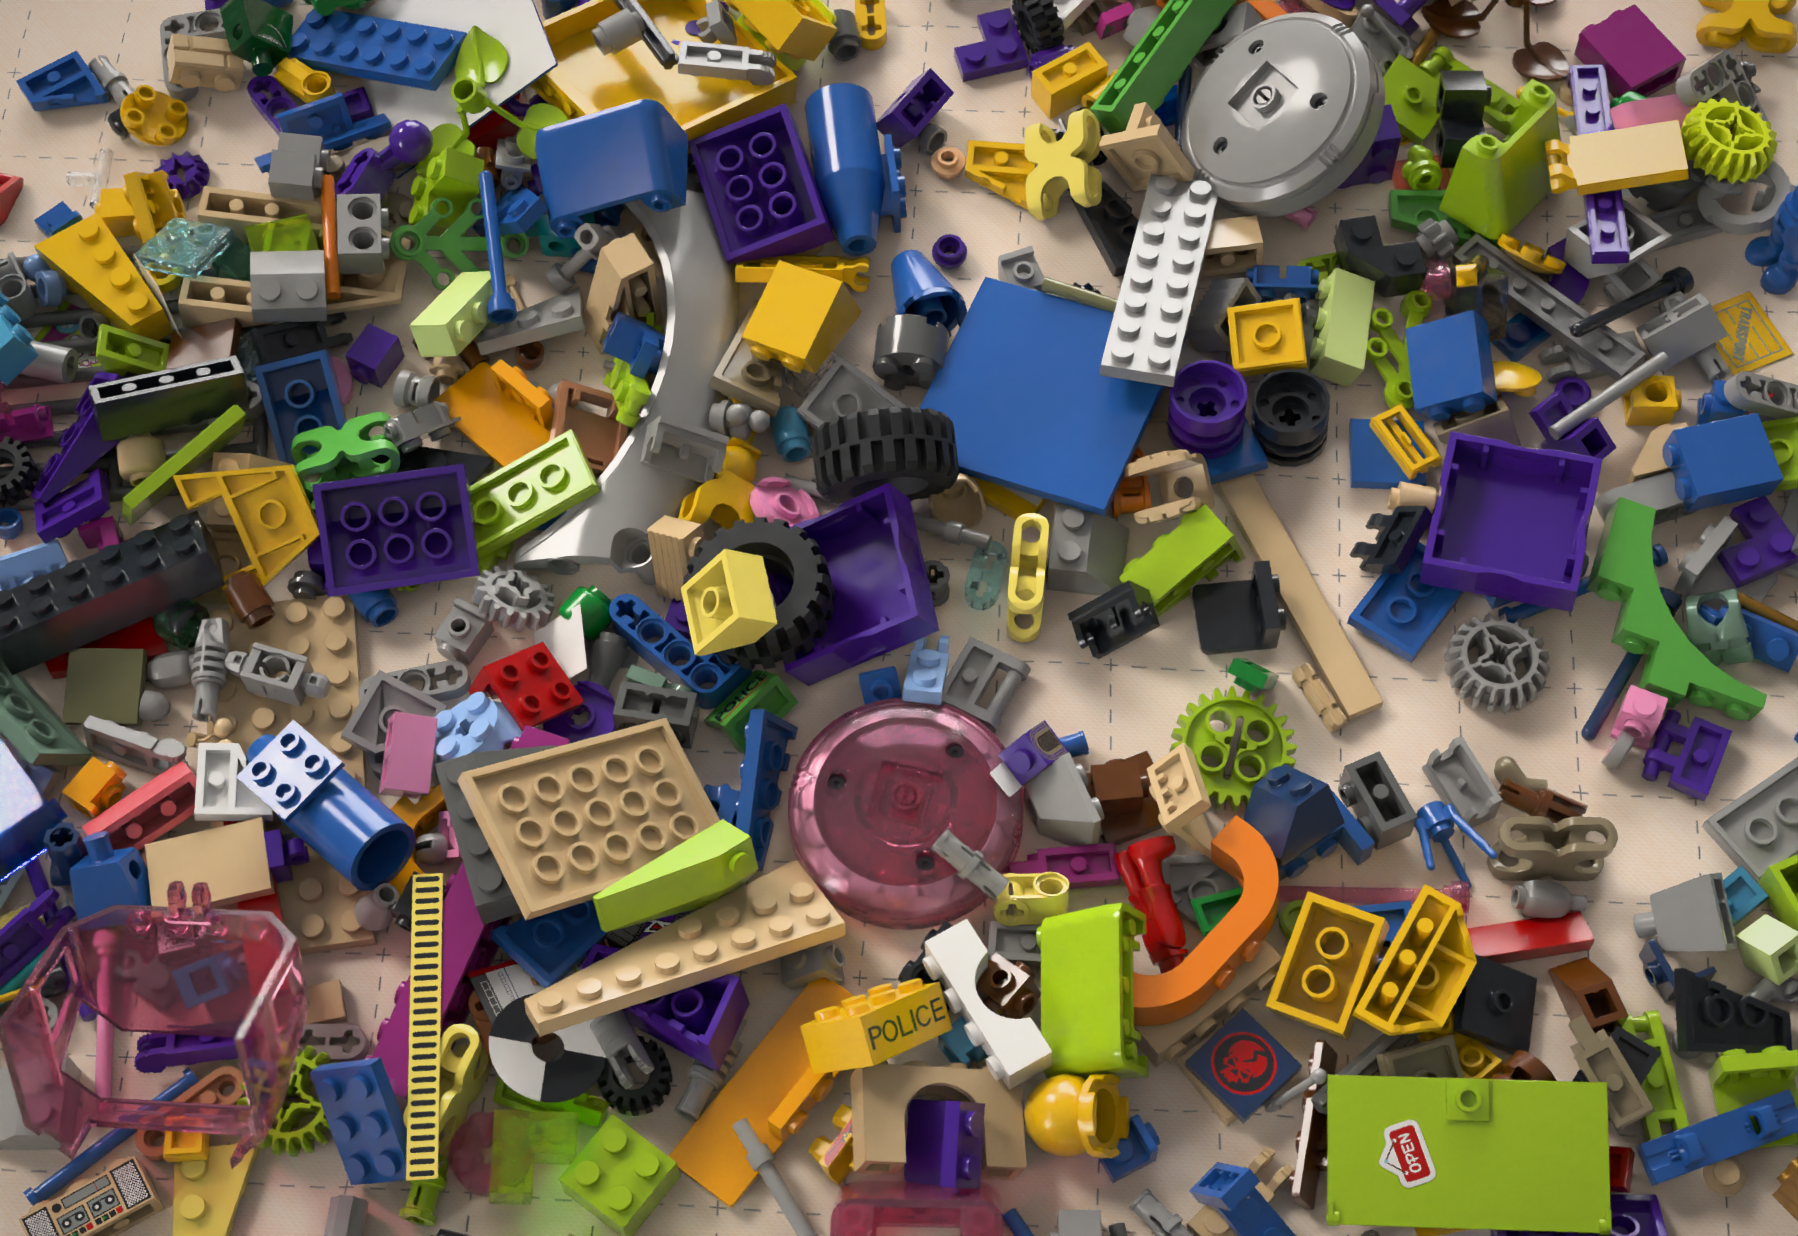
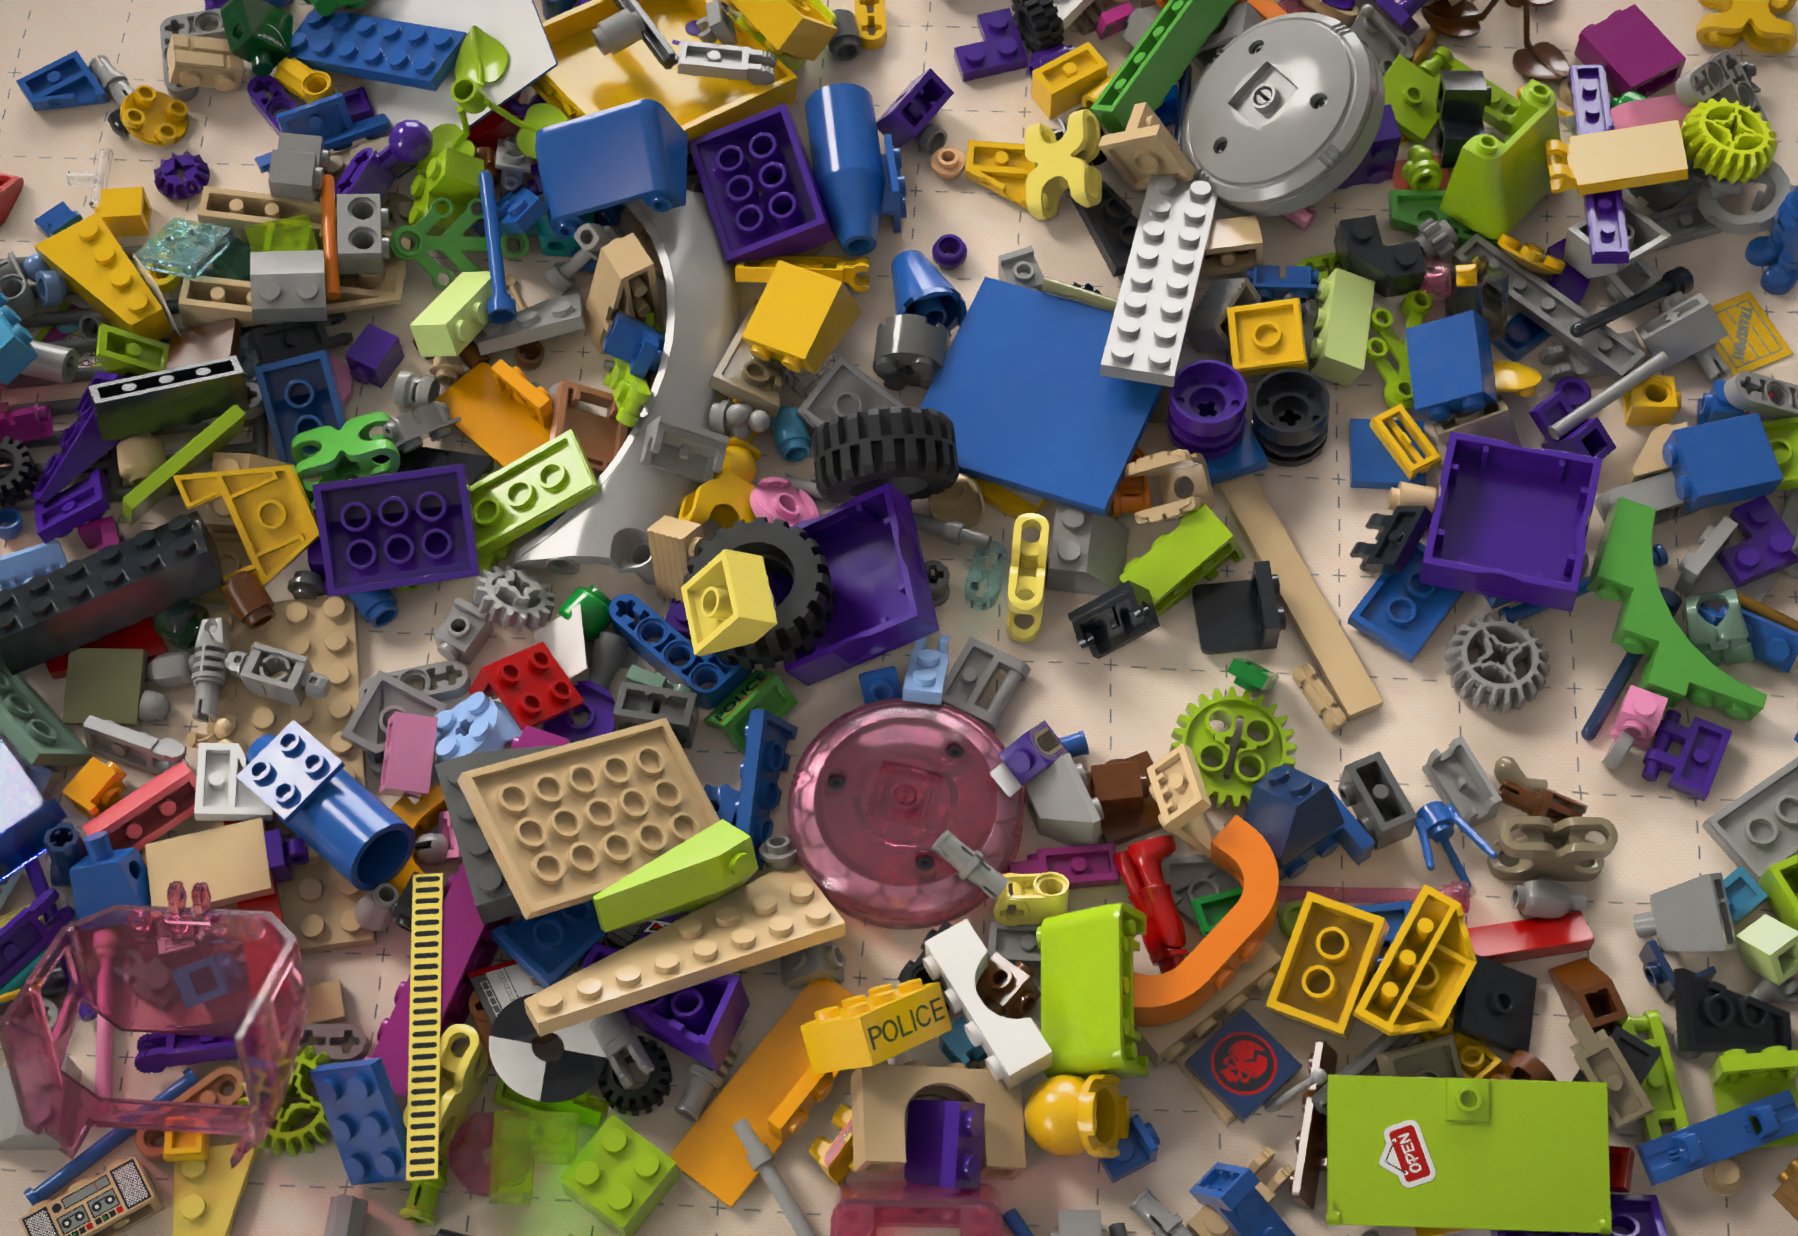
yellow slope [123,170,187,245] -> none
none -> light grey plate [759,835,799,870]

